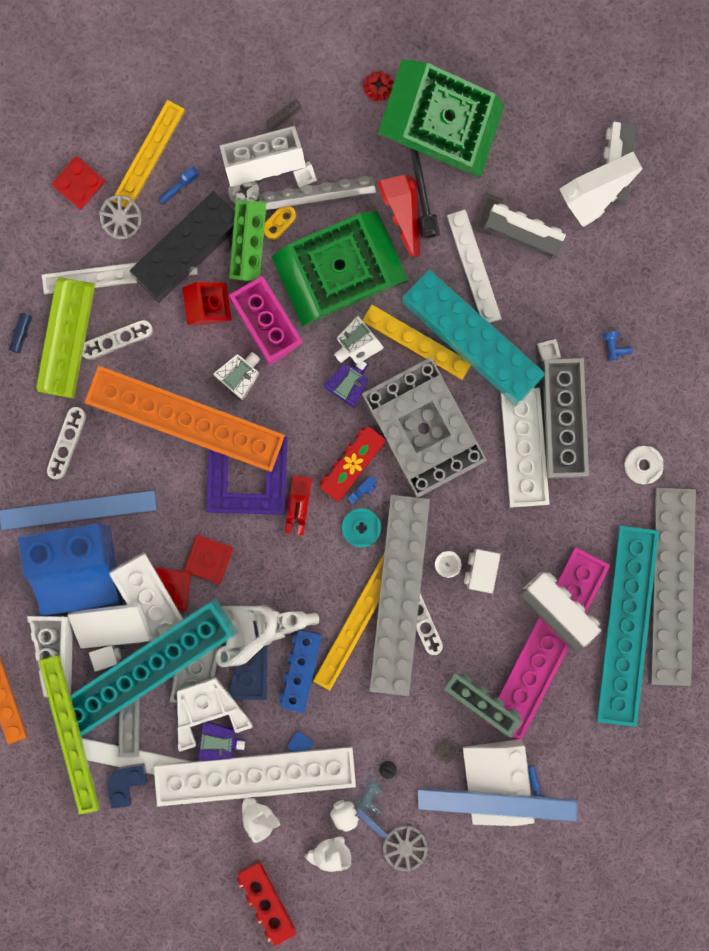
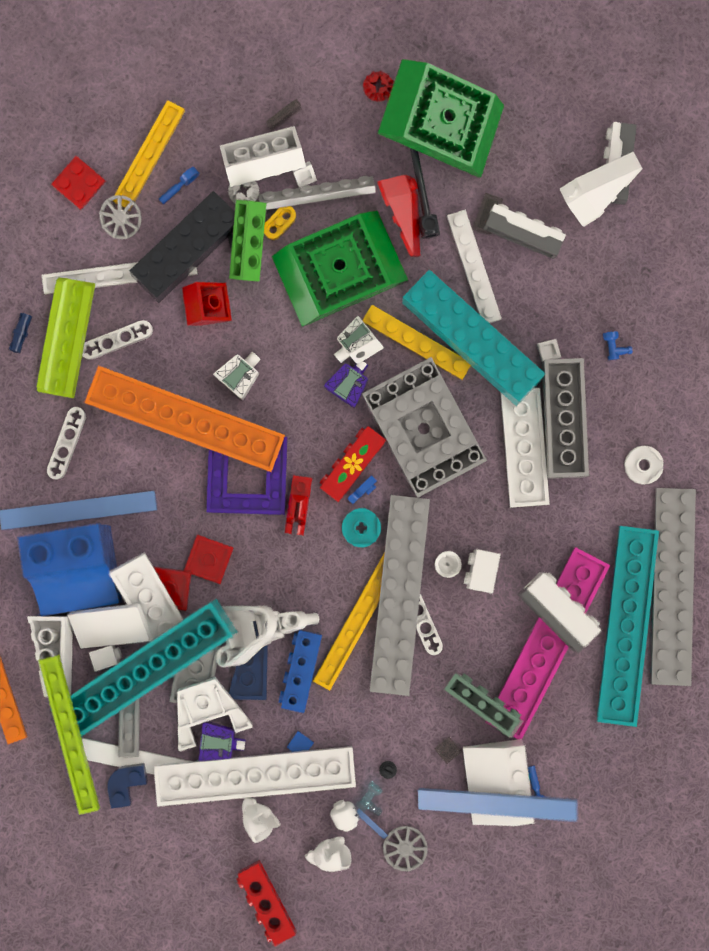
dark pink slope [229,276,303,366] -> none

